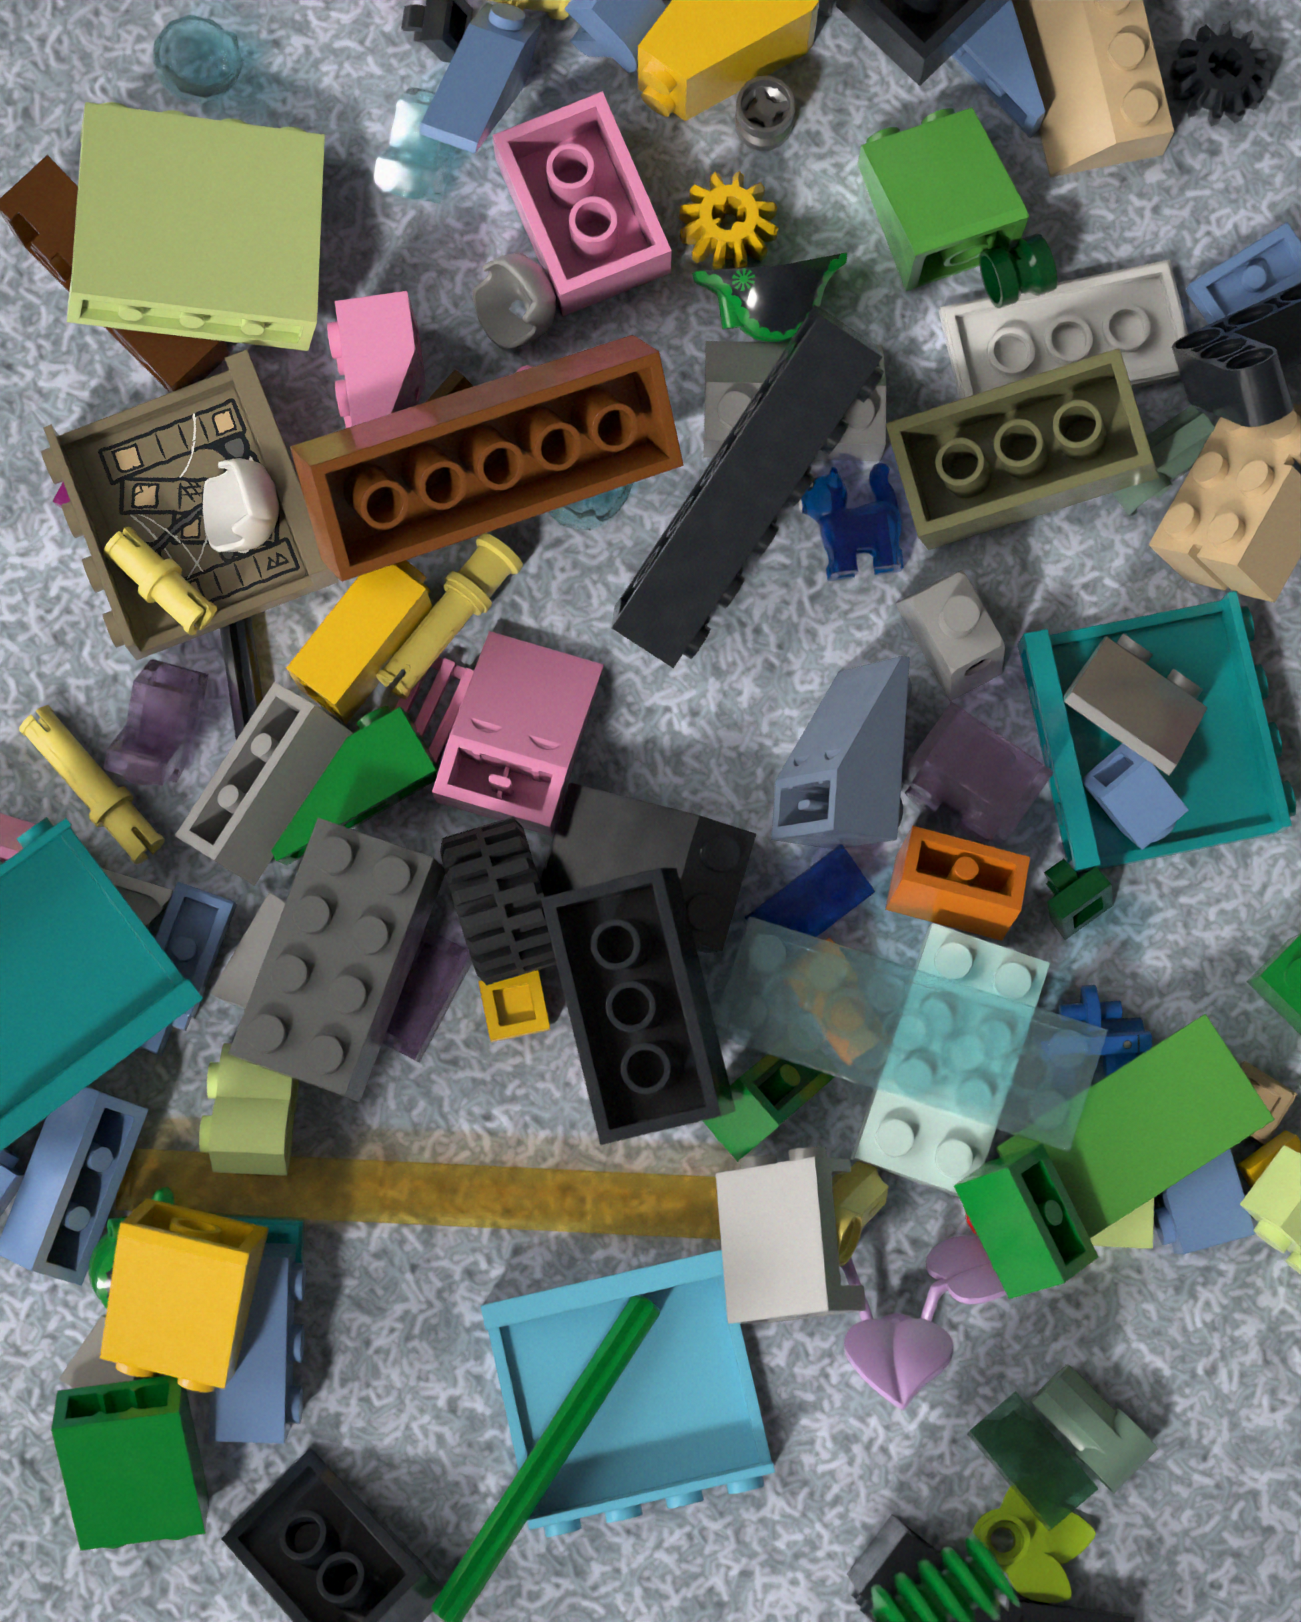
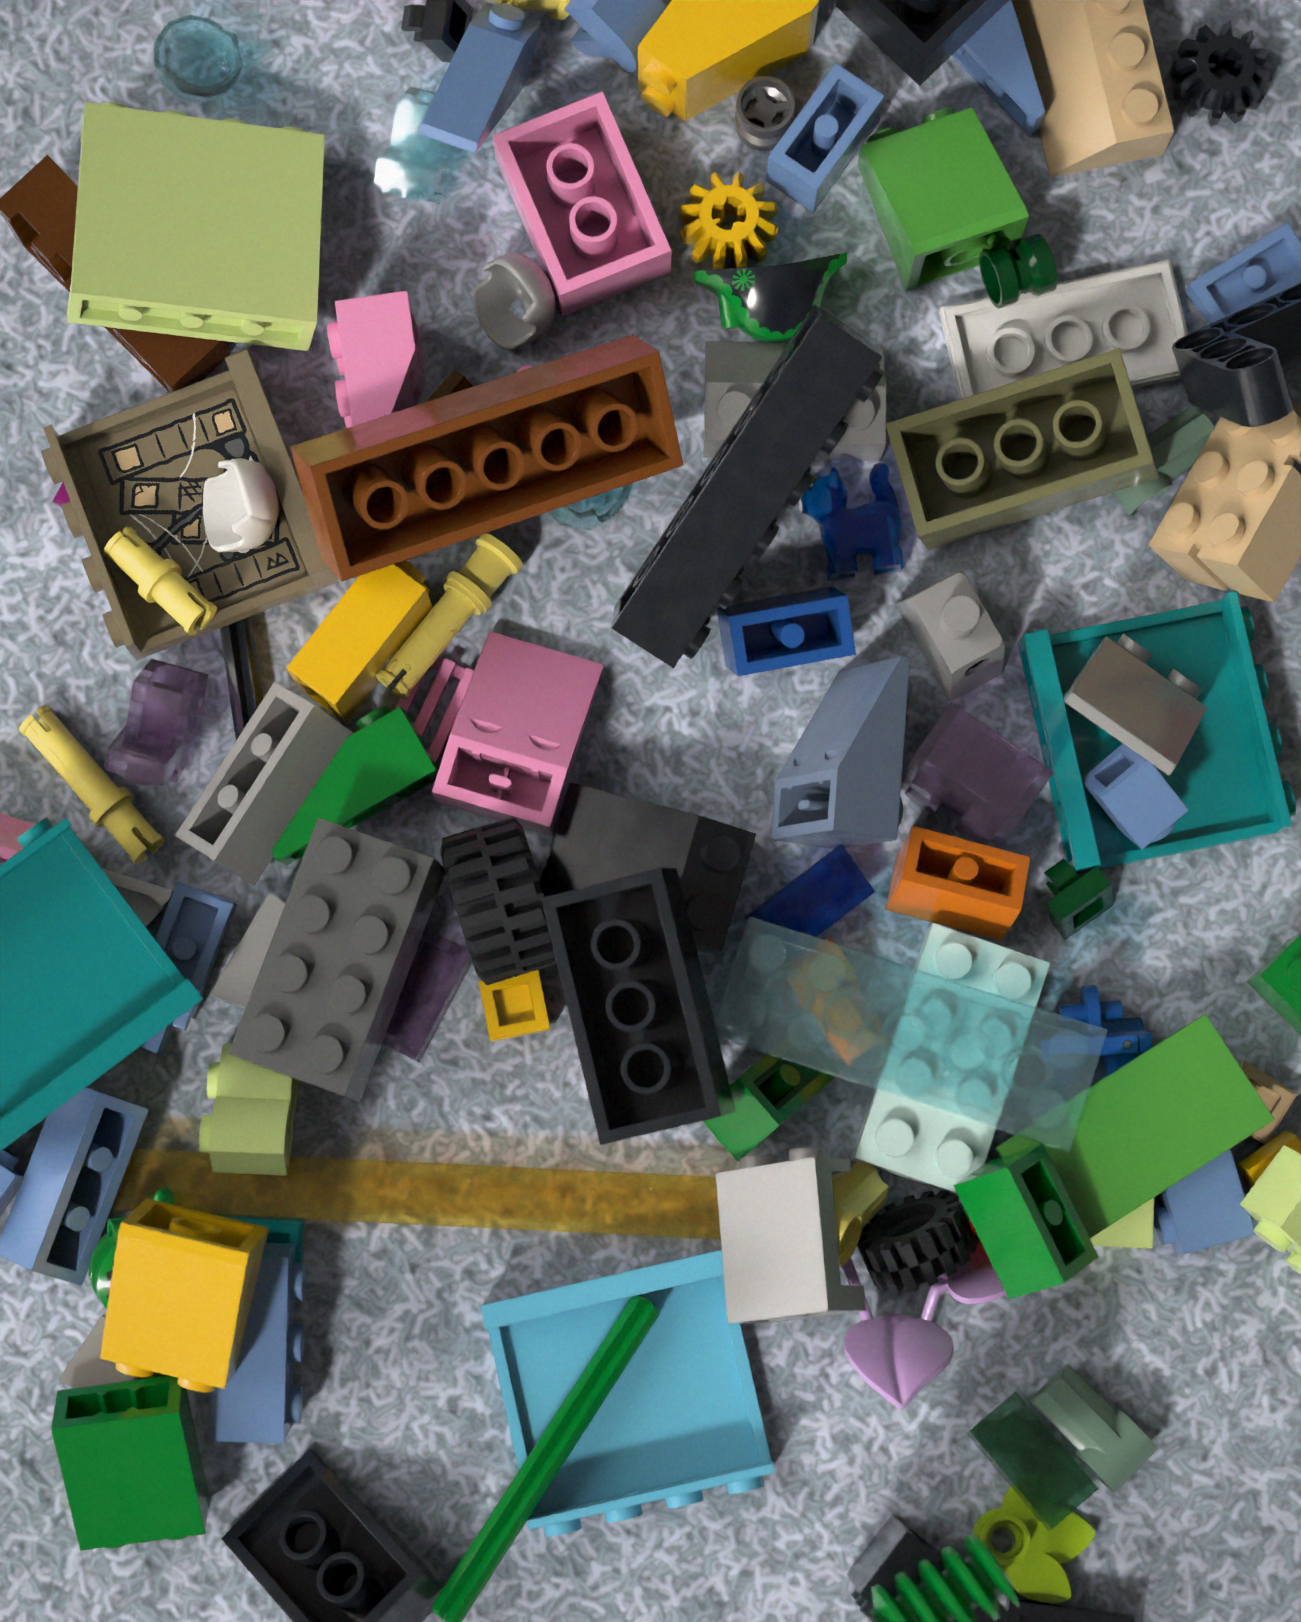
none -> blue brick [716,586,856,676]
none -> medium blue brick [765,63,885,213]
none -> black tyre [857,1190,977,1294]

